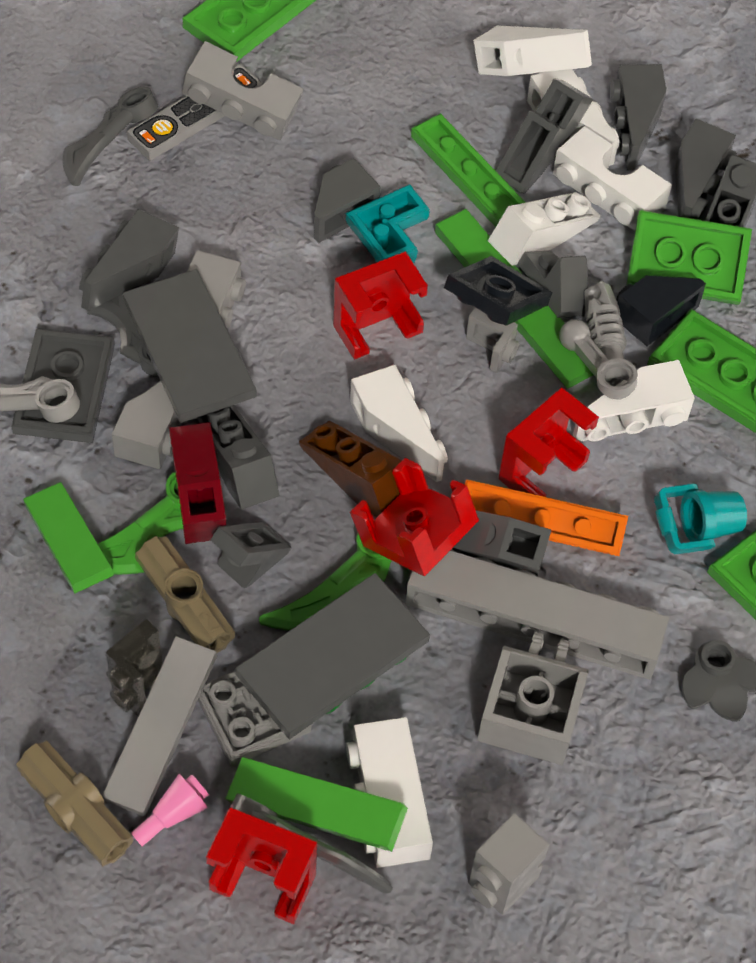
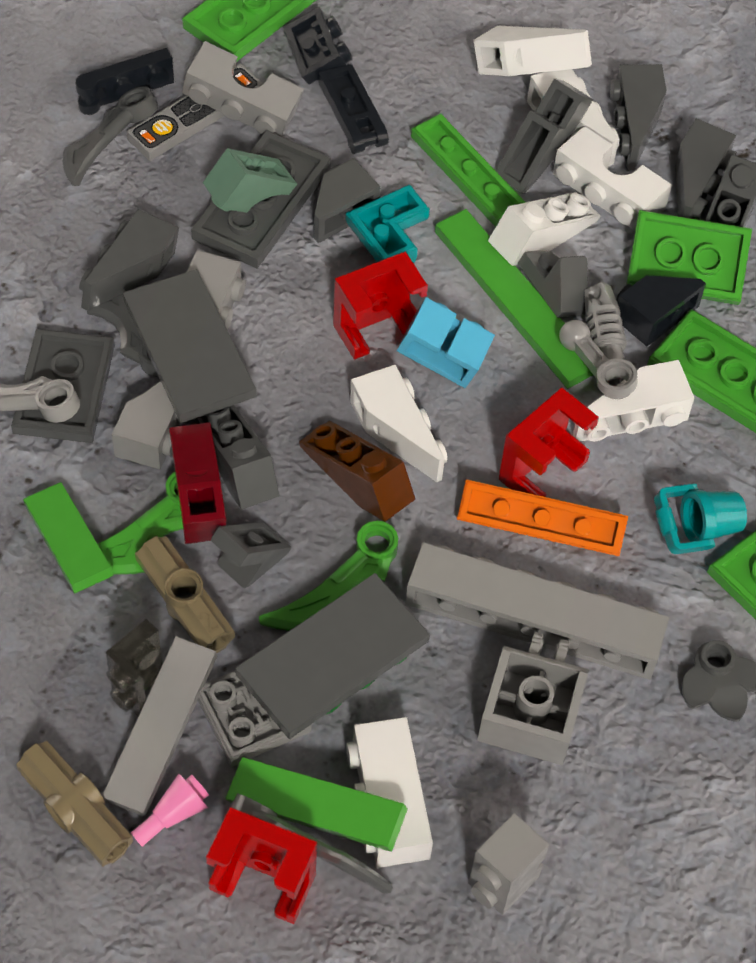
red panel [350,458,479,577] -> none
black plate [444,256,553,326] -> none
dark grey slope [452,510,551,577] -> none
light grey bracket [466,307,520,373] -> none
none -> black plate [75,48,174,115]
none -> dark grey plate [191,130,331,269]
none -> sand green arch [203,148,297,213]
none -> black bracket [283,7,353,85]
none -> black plate [318,64,389,154]
none -> medium azure piece [397,297,495,388]

